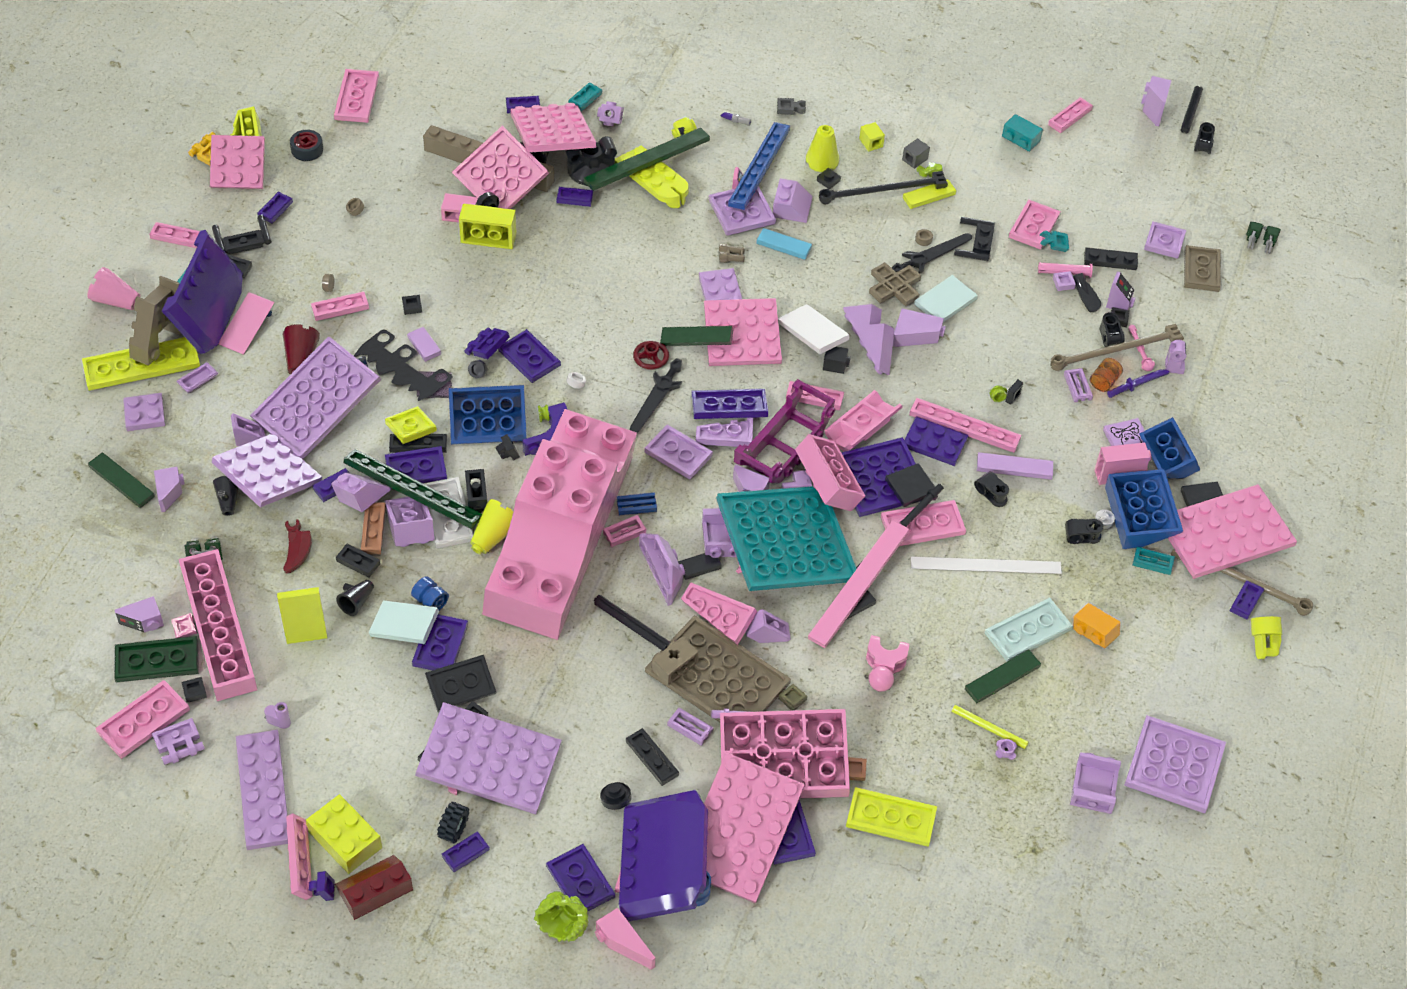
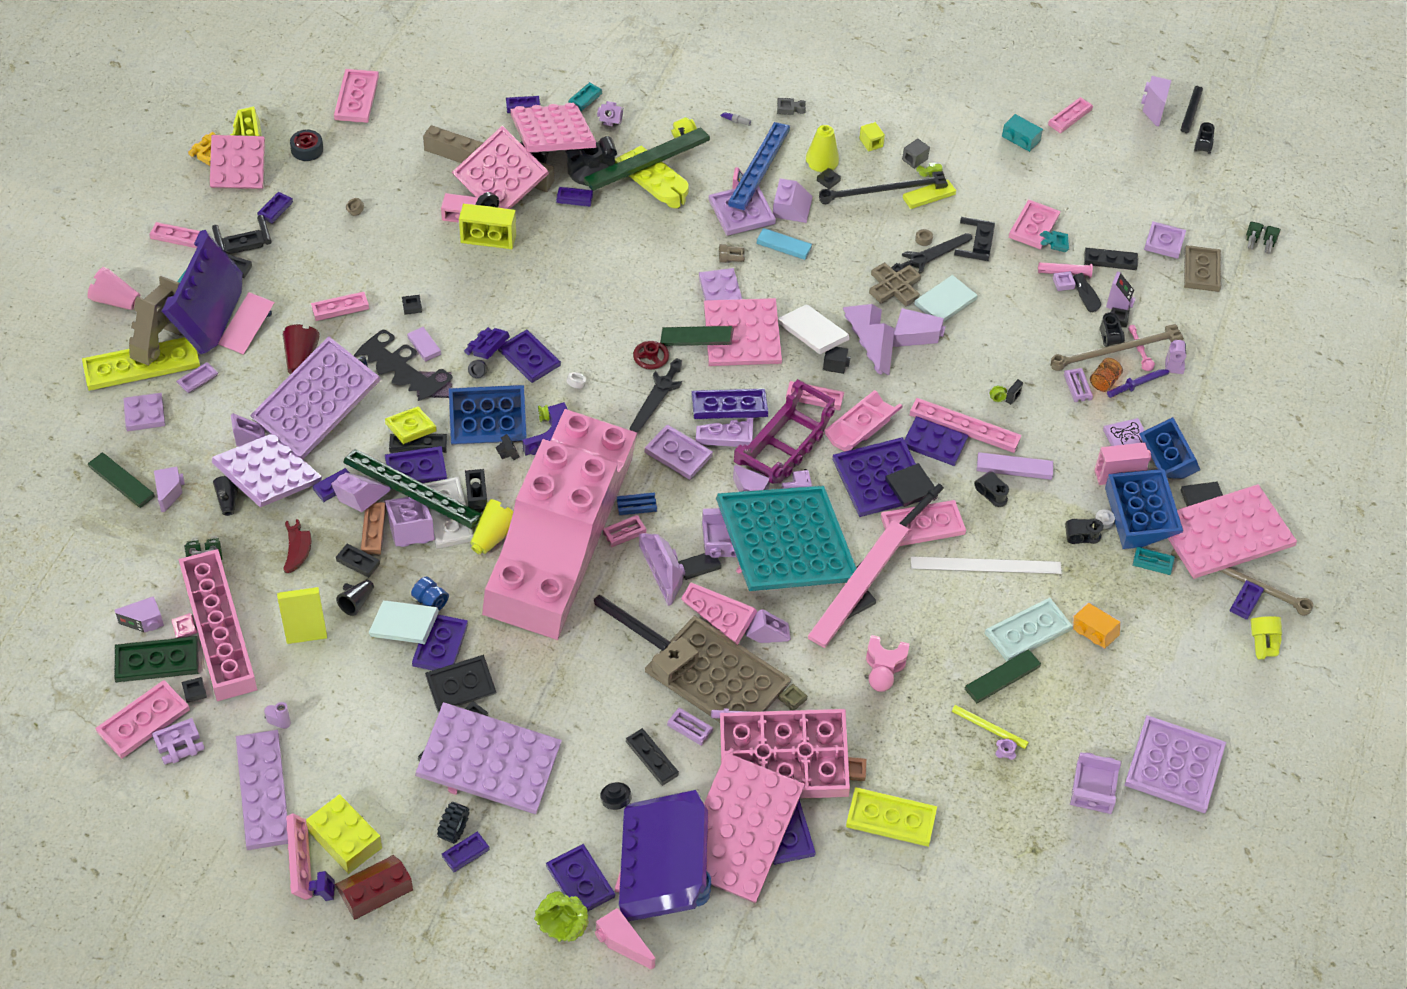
dark tan tile [322,274,335,292] -> none
bright pink brick [795,434,865,511] -> none

